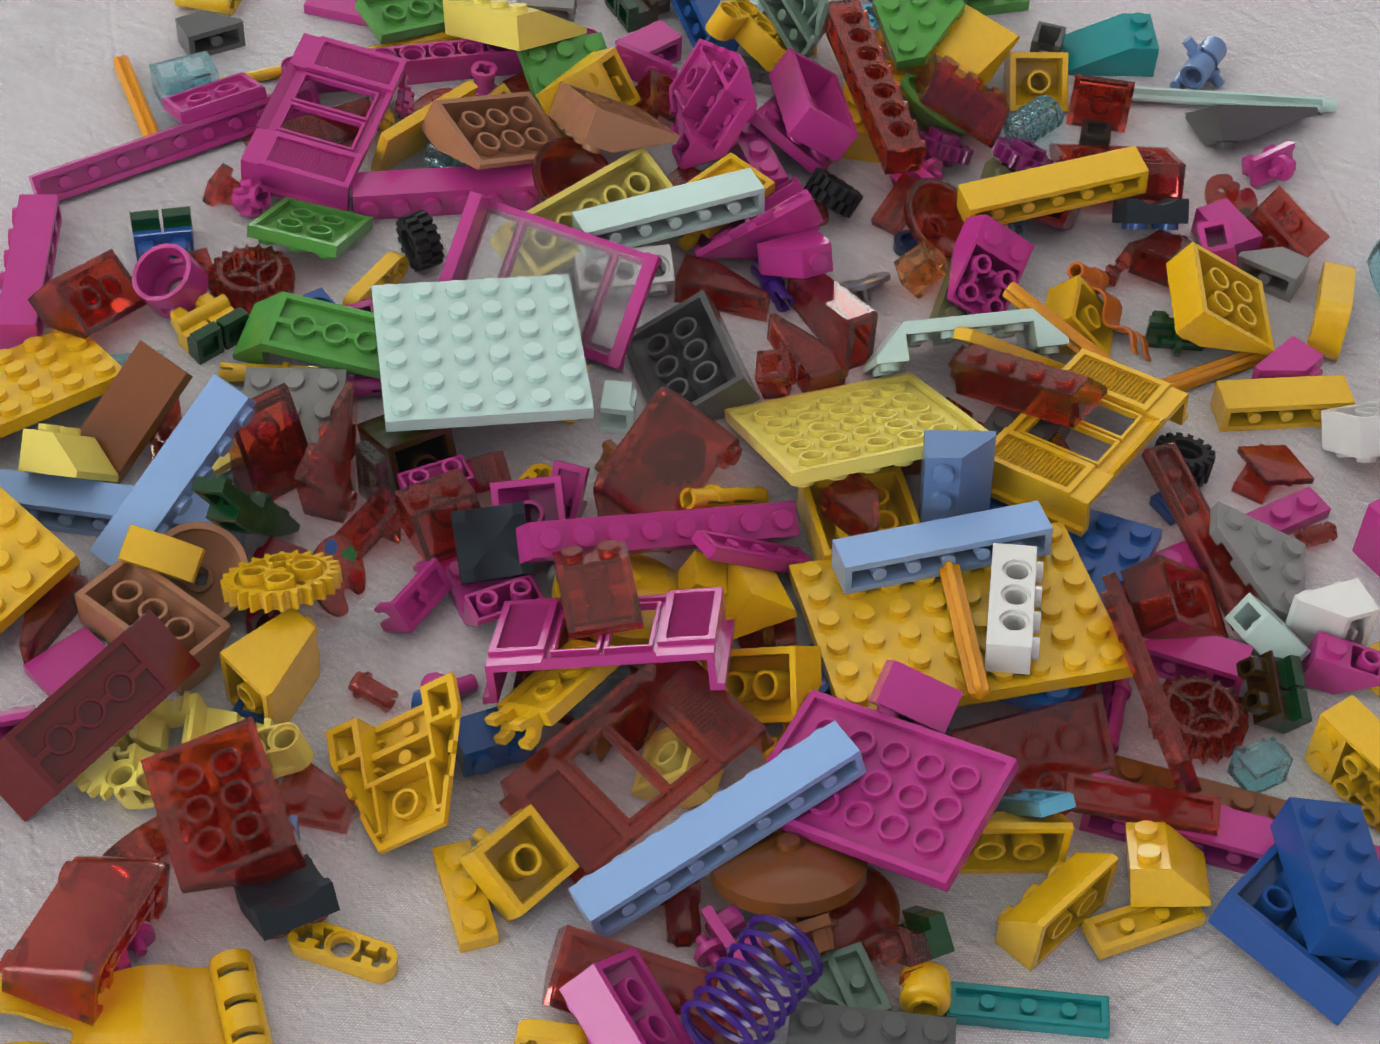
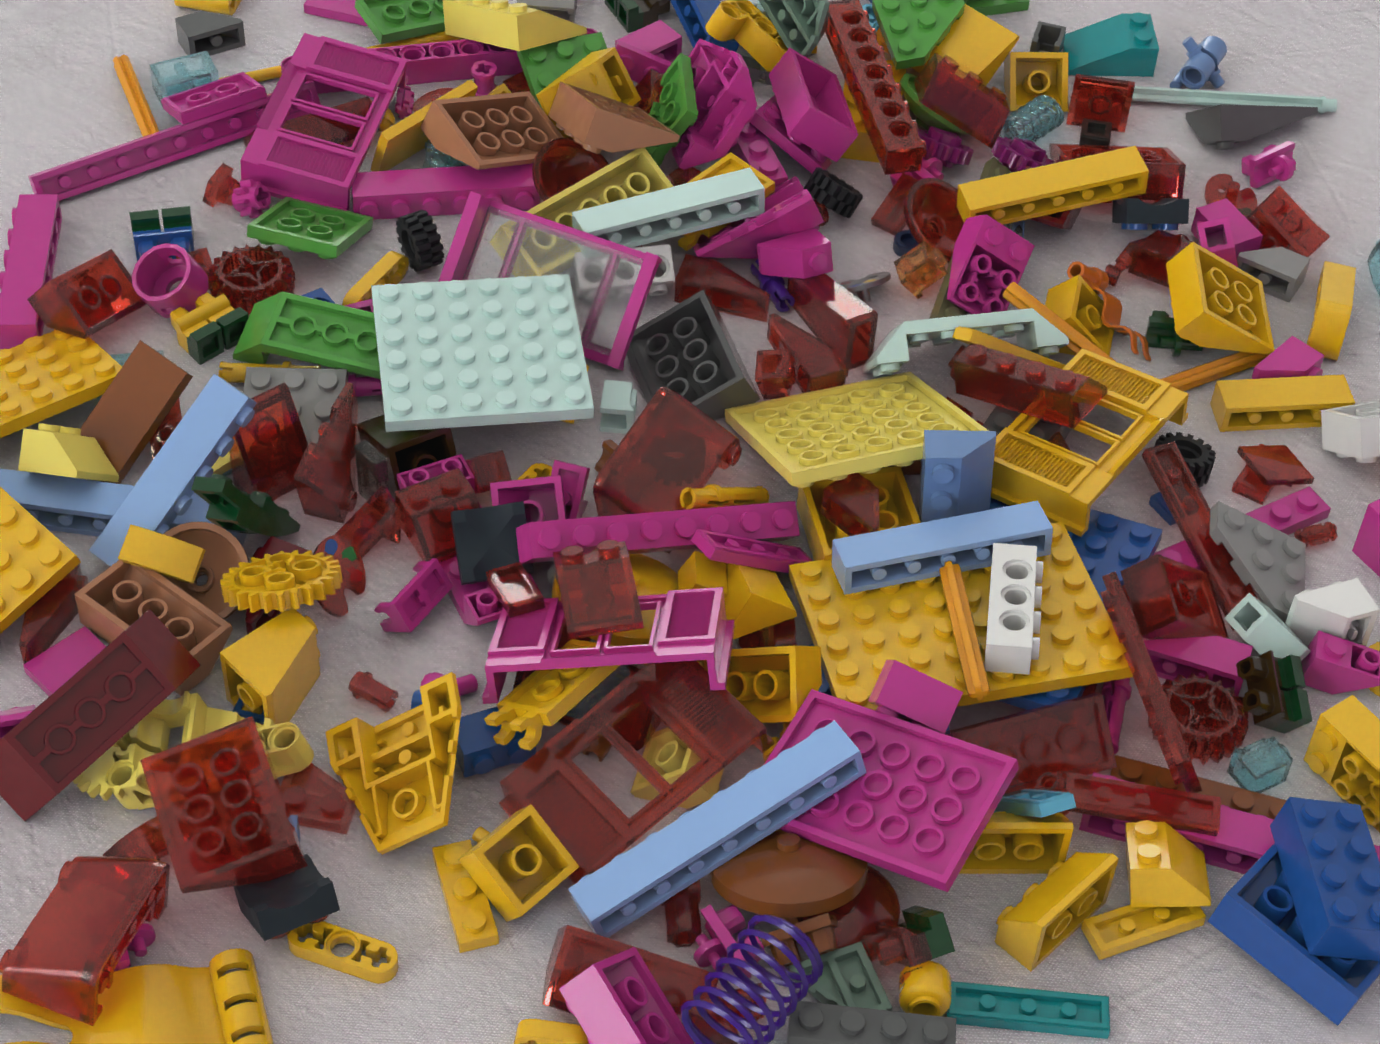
none -> clear red tile [486,562,545,618]
none -> bright green plate [645,53,698,166]

